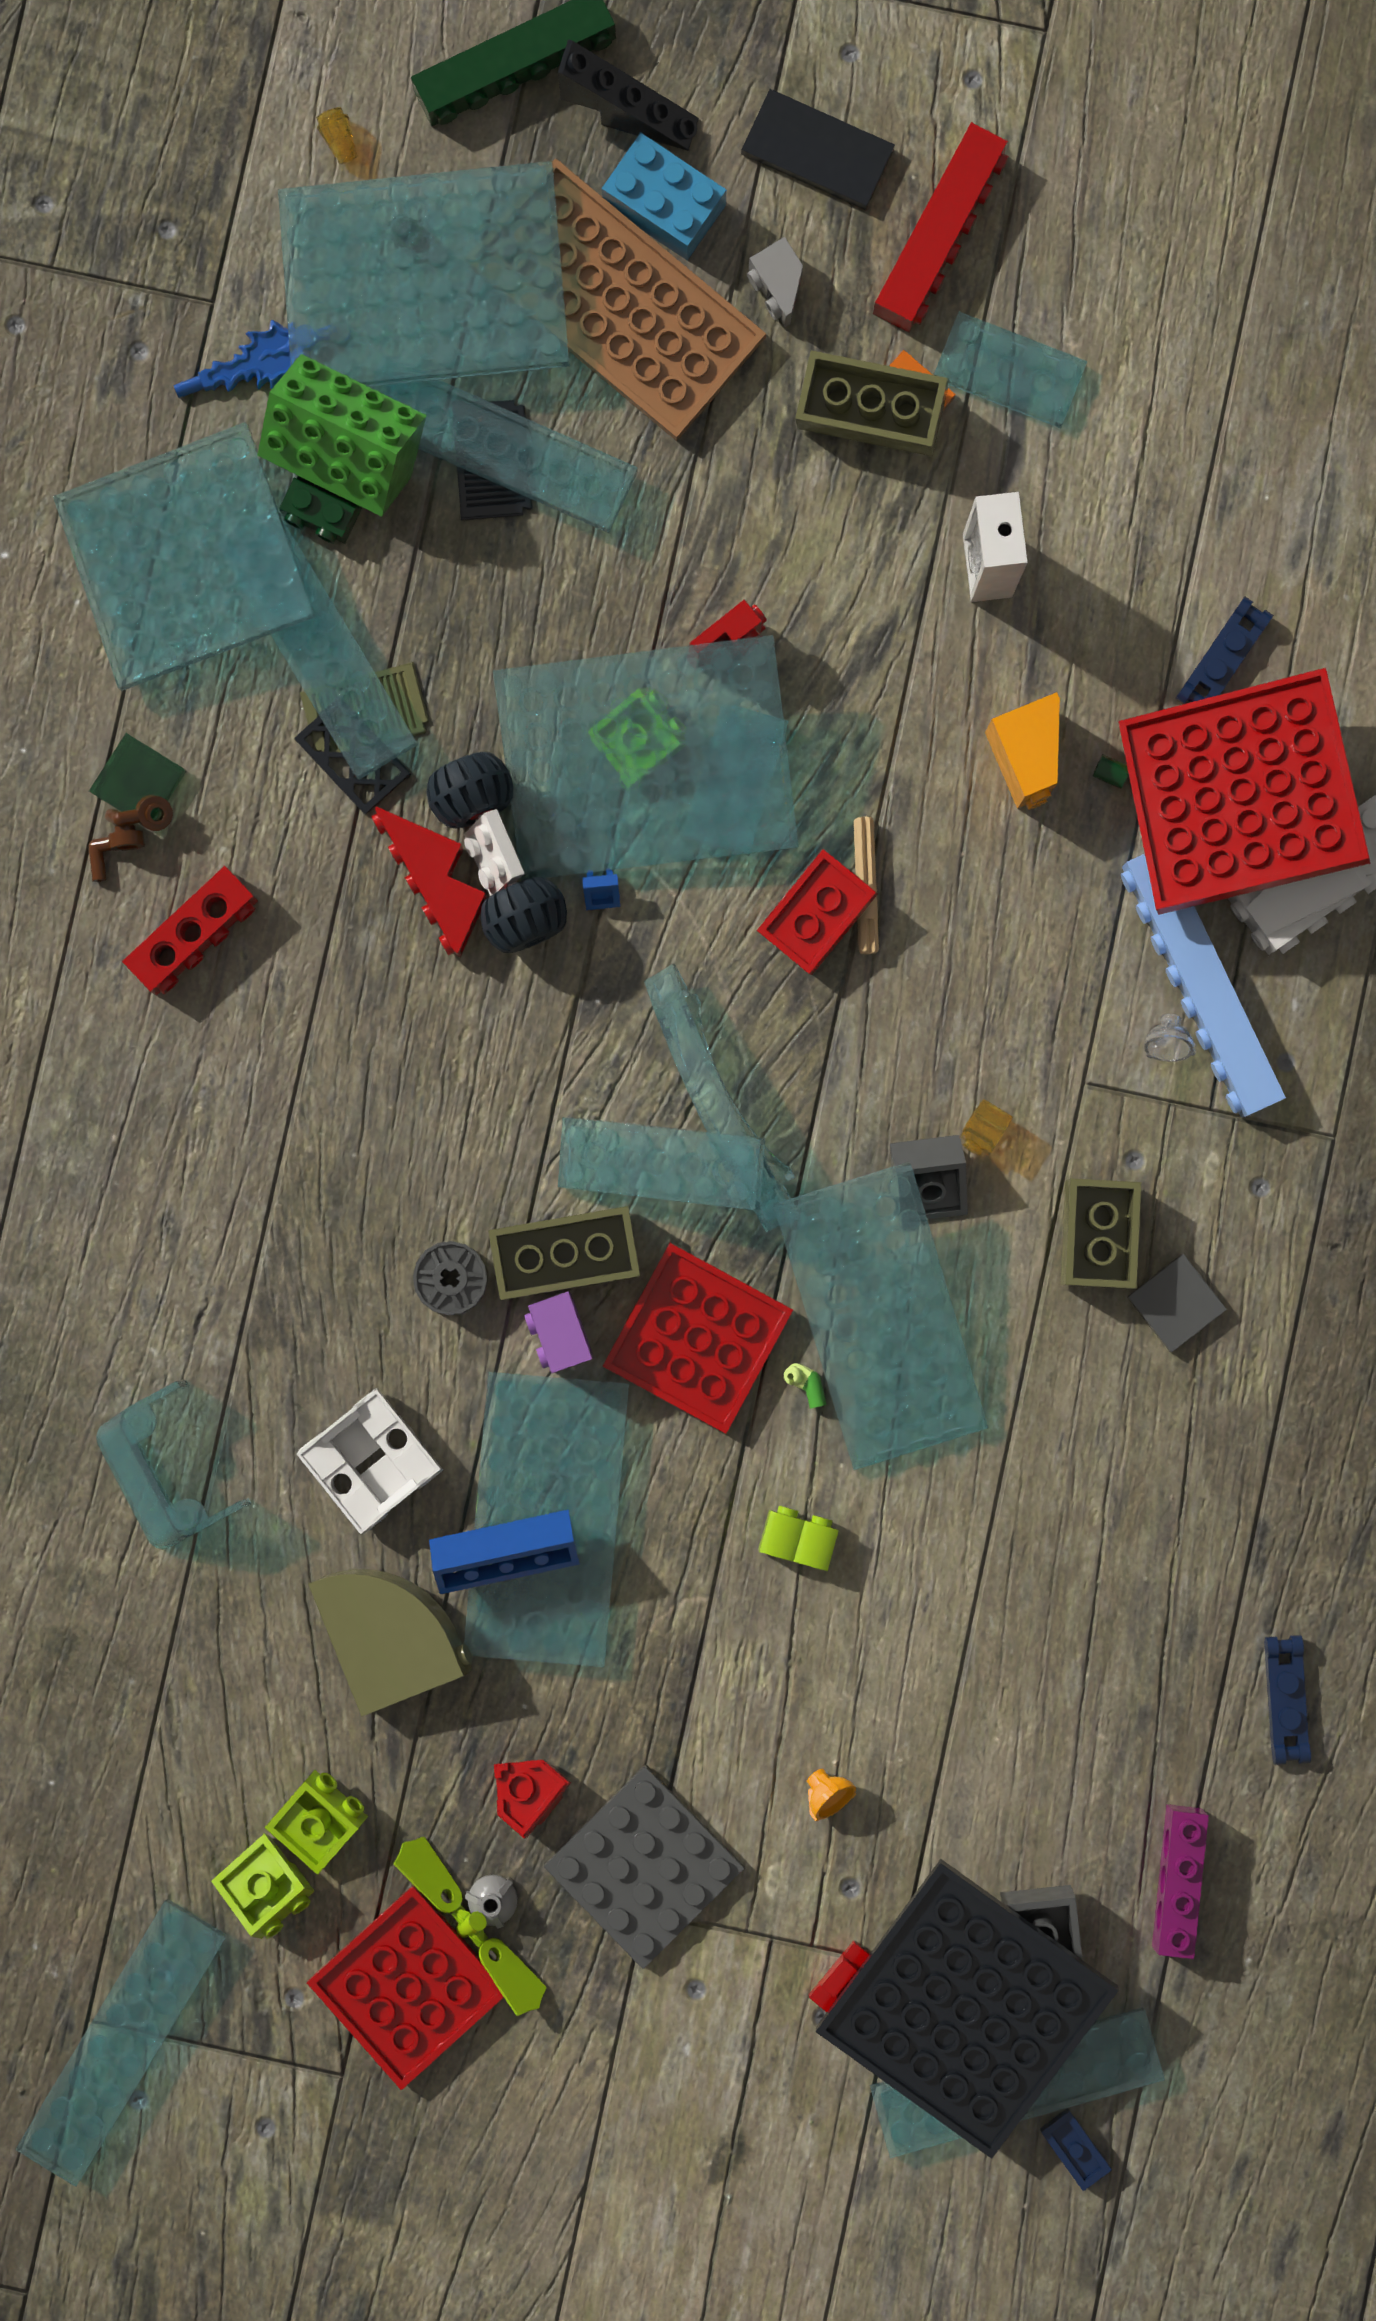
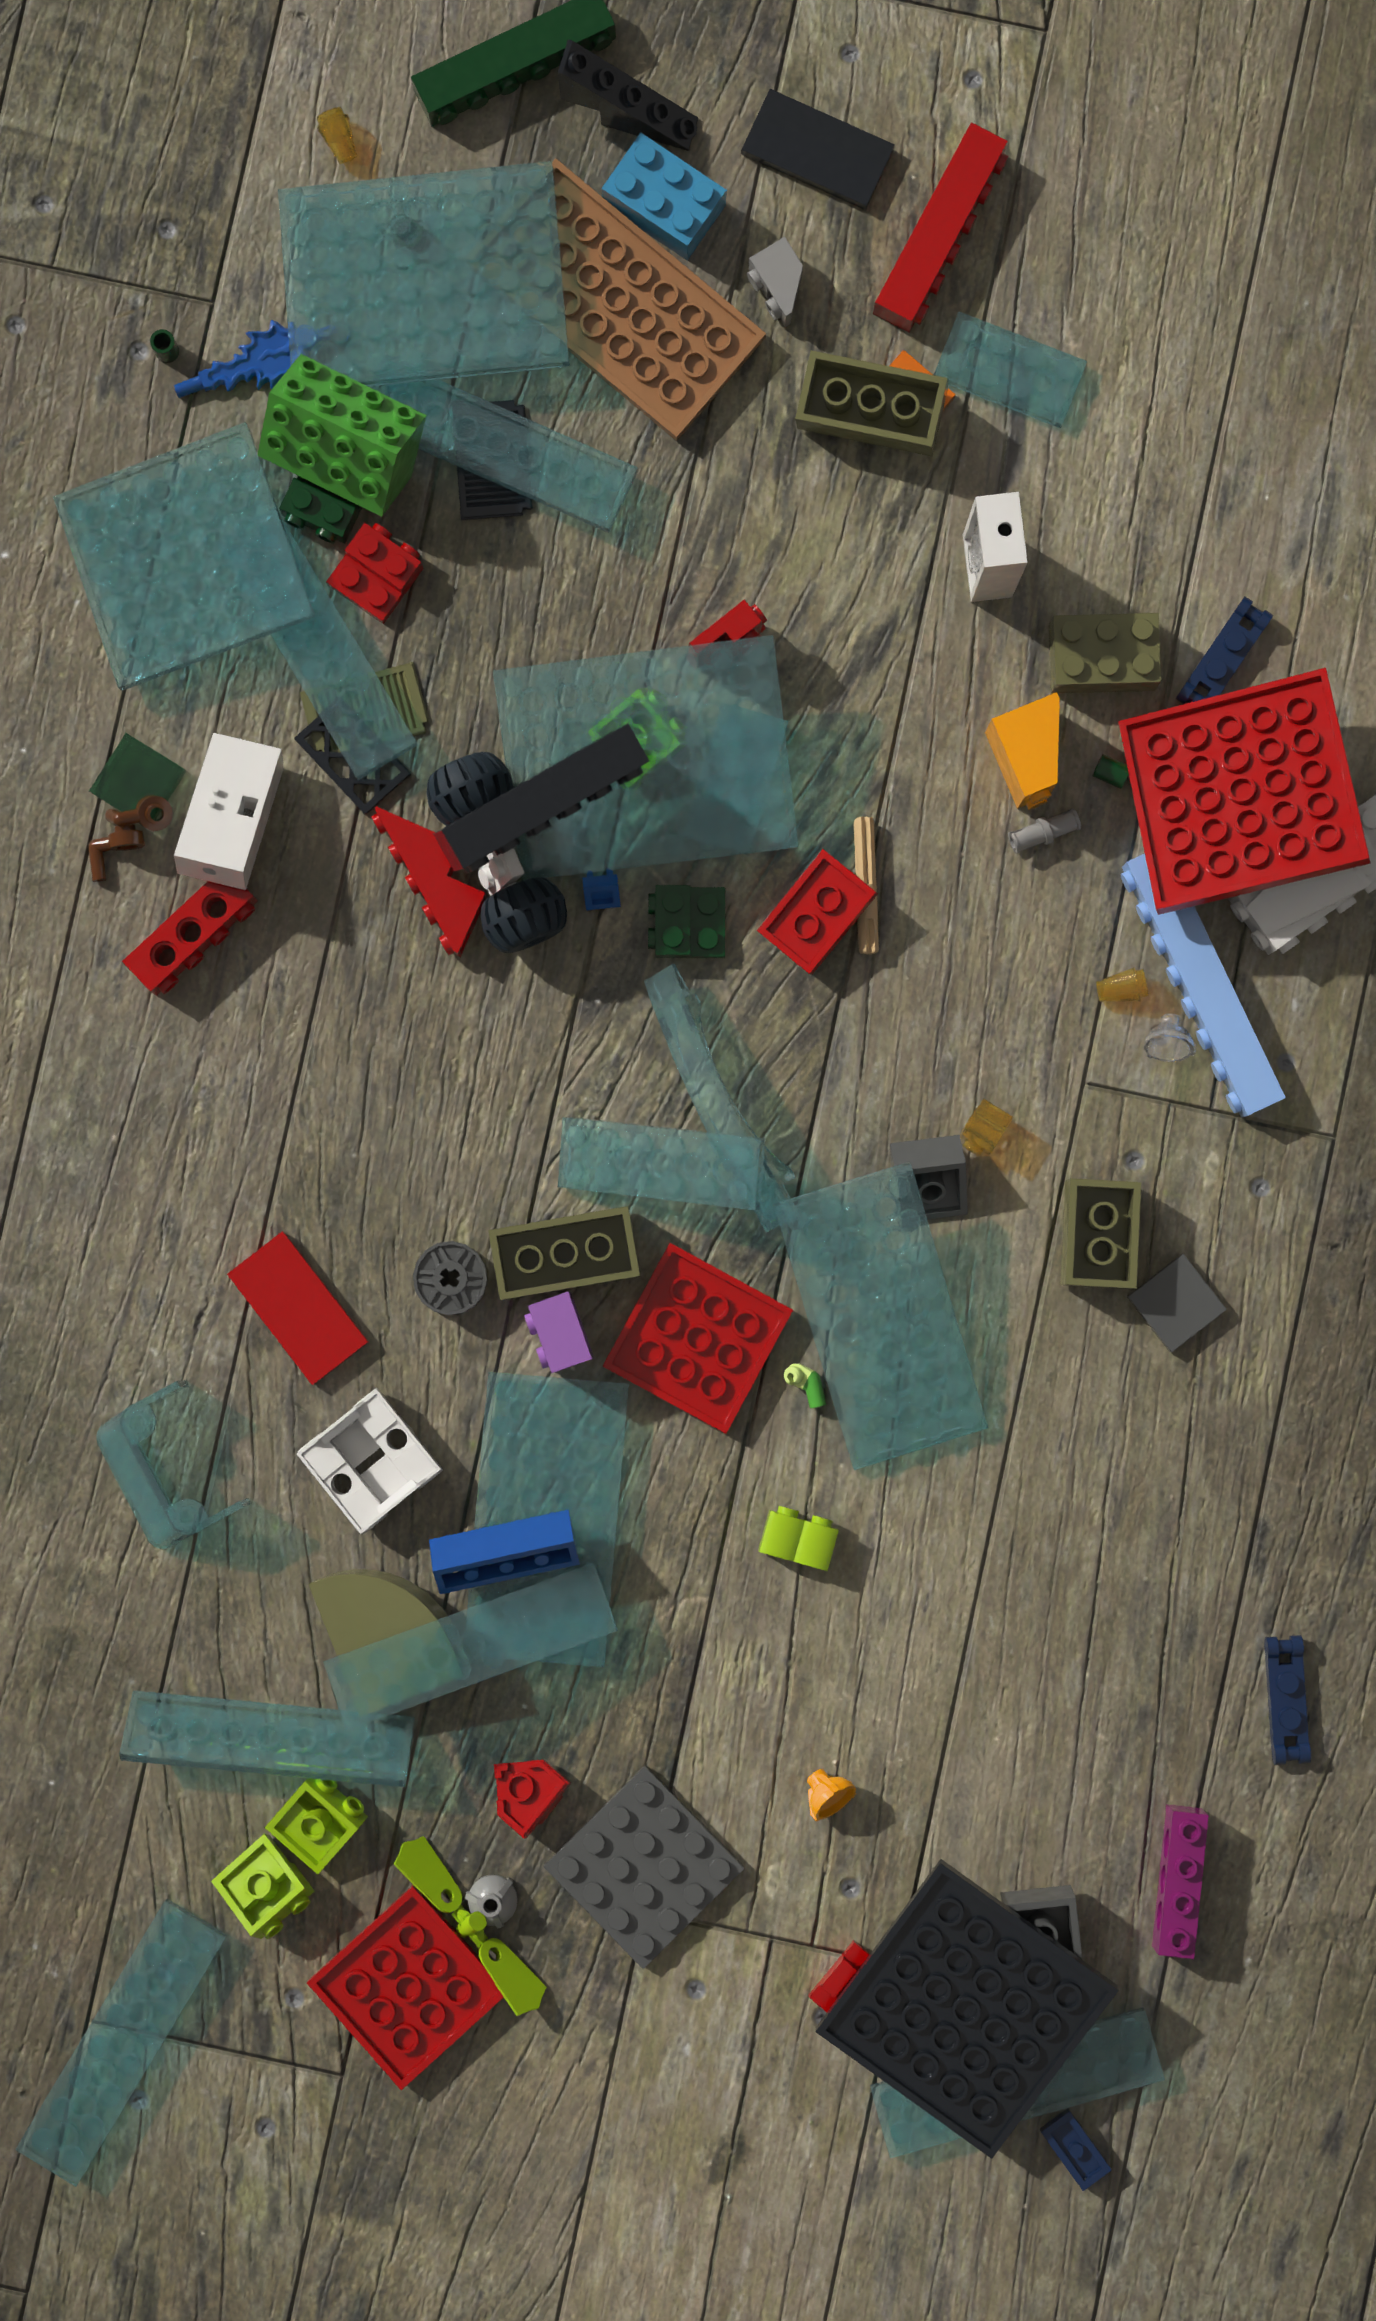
none -> clear light blue plate [119,1690,415,1787]
none -> dark green hinge [150,329,179,363]
none -> white brick [174,733,284,890]
none -> red tile [227,1231,369,1385]
none -> clear light blue plate [323,1563,618,1731]
none -> red plate [326,522,424,624]
none -> black brick [433,723,650,873]
none -> dark green plate [648,885,725,958]
none -> light grey pin [1008,808,1081,854]
none -> olive brick [1049,613,1161,694]
none -> clear yellow cone [1096,967,1149,1002]

